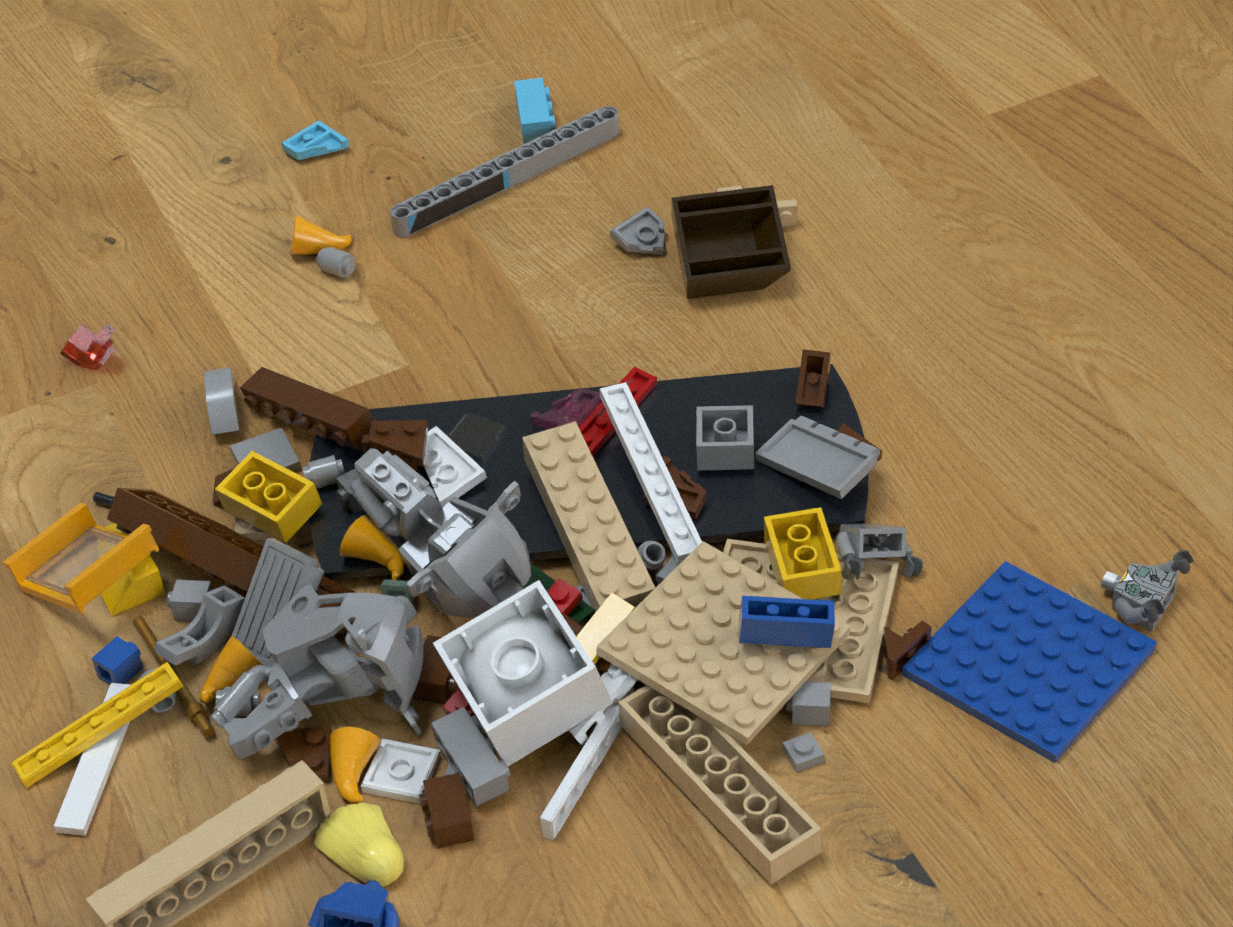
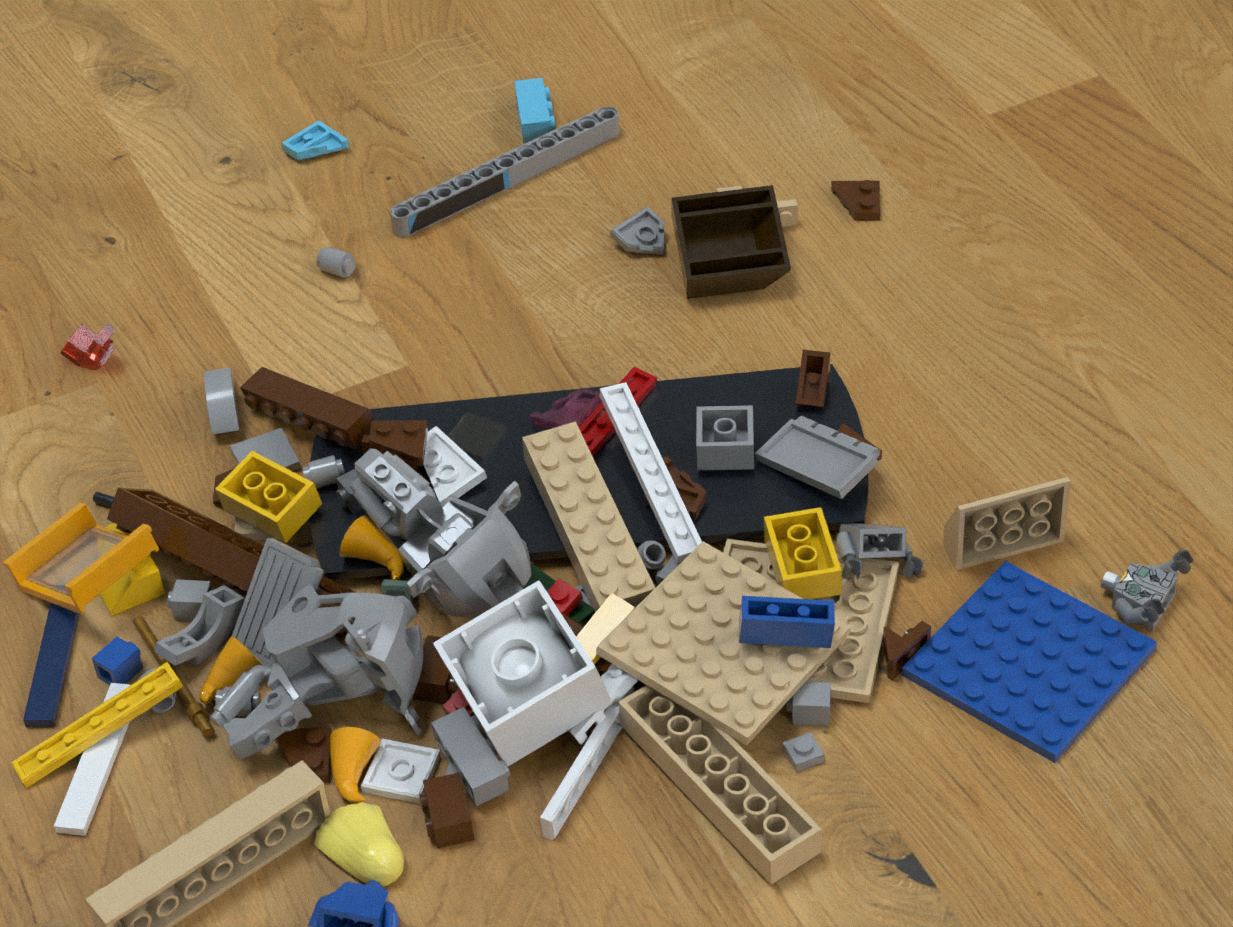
light orange hat [290,214,352,255] -> none
none -> dark blue tile [23,586,80,727]
none -> reddish brown wing [831,180,880,221]
none -> tan slope [943,477,1070,571]

